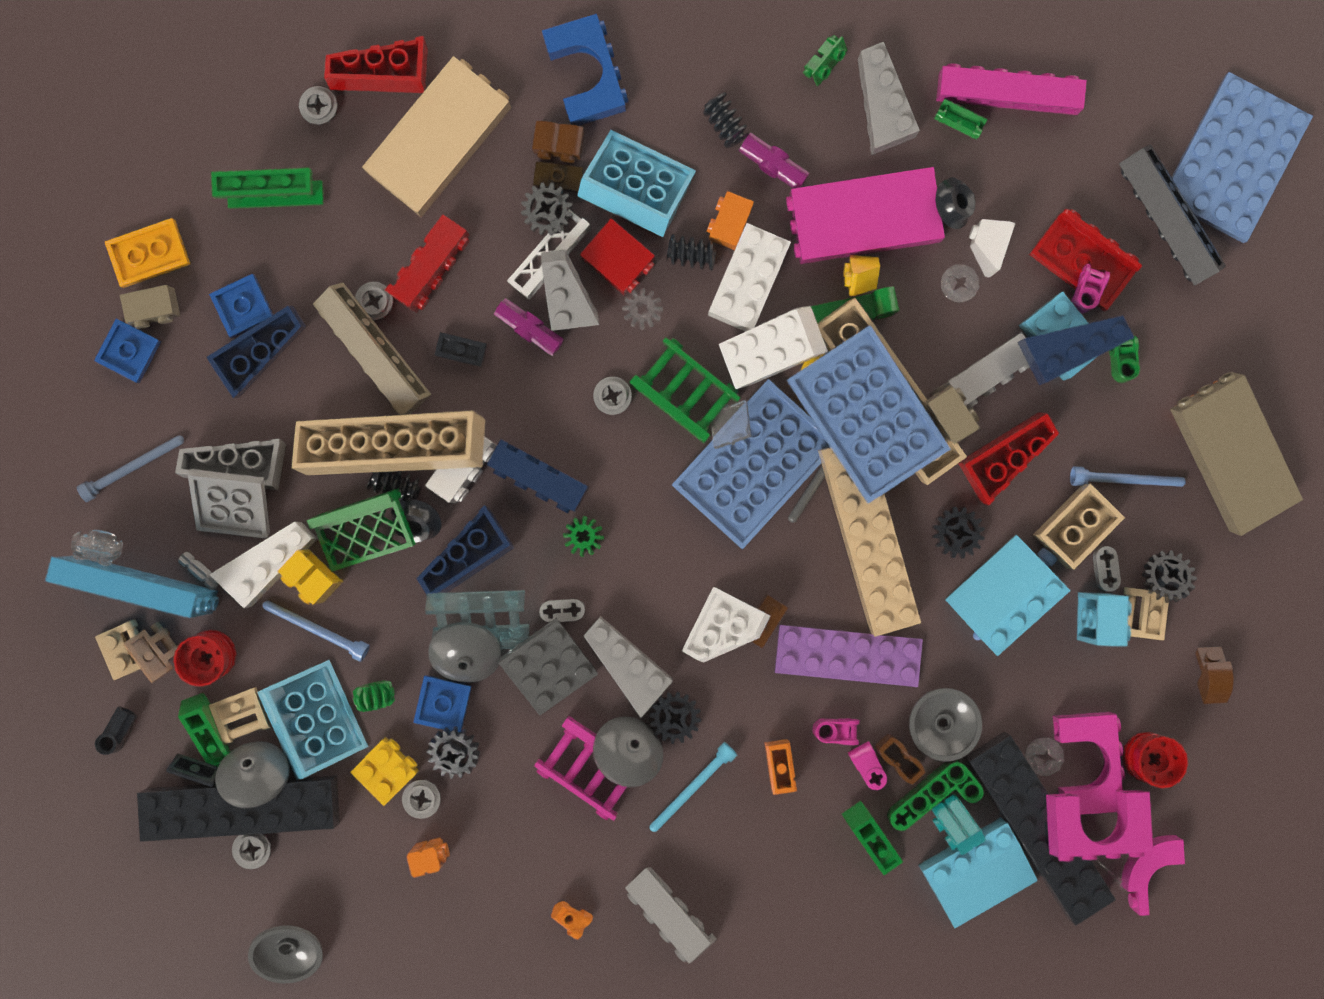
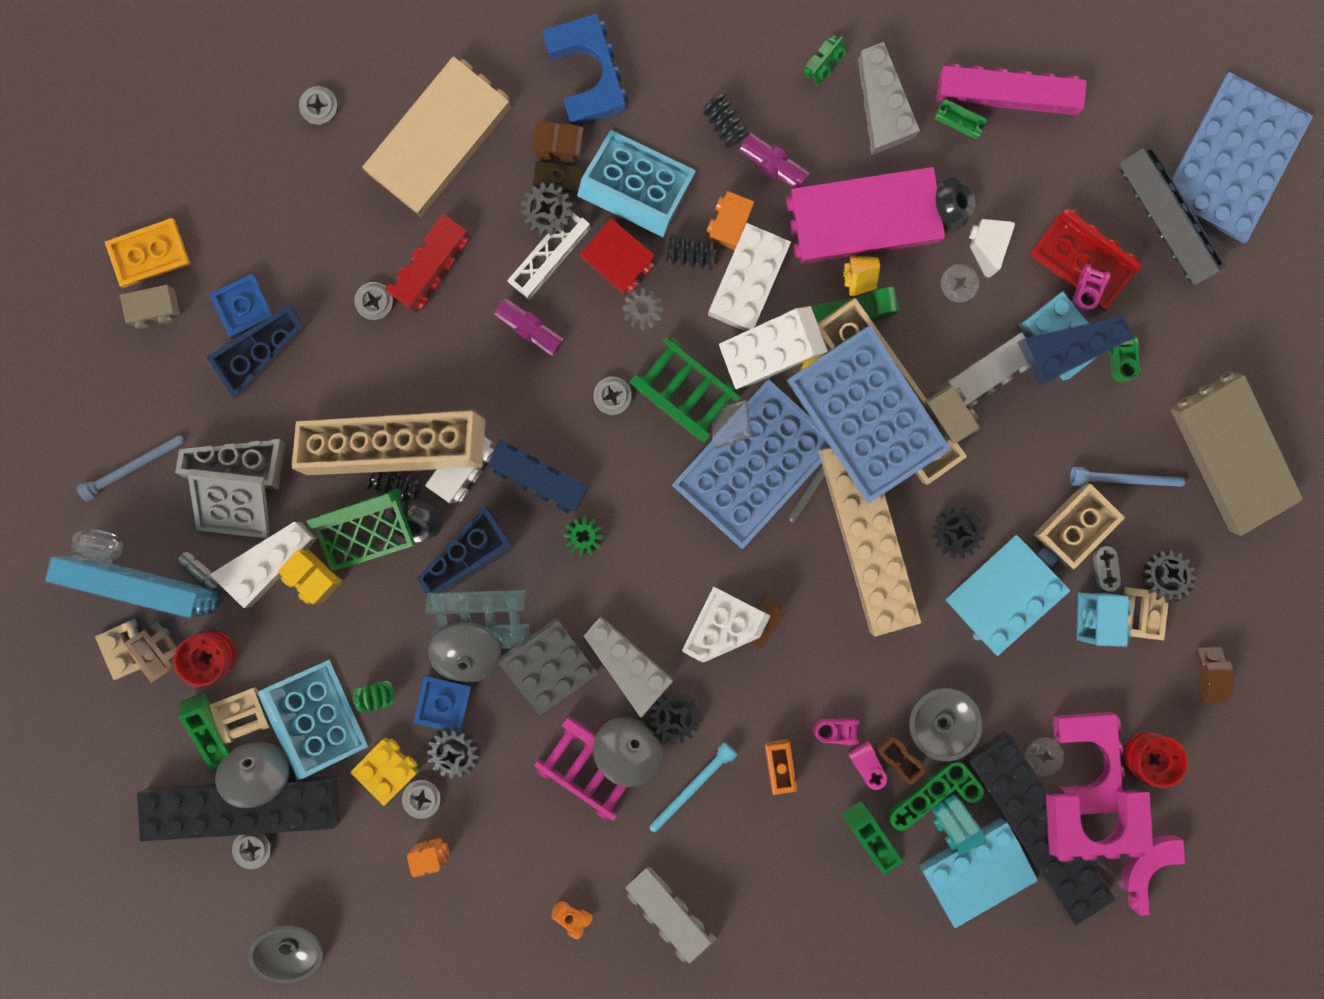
blue plate [94,319,161,383] -> none
black piece [95,706,138,755] -> none
black slope [166,753,218,787] -> none
green fence [211,168,324,209] -> none
medium blue piece [263,601,370,662] -> none
dark tan brick [313,283,431,415] -> none
red wedge [324,36,428,93] -> none
black plate [434,332,487,367] -> none
light grey beam [539,599,585,622] -> none
light grey wedge [541,250,599,331] -> none
medium lavender plate [774,625,923,687] -> none
red wedge [958,412,1059,505] -> none

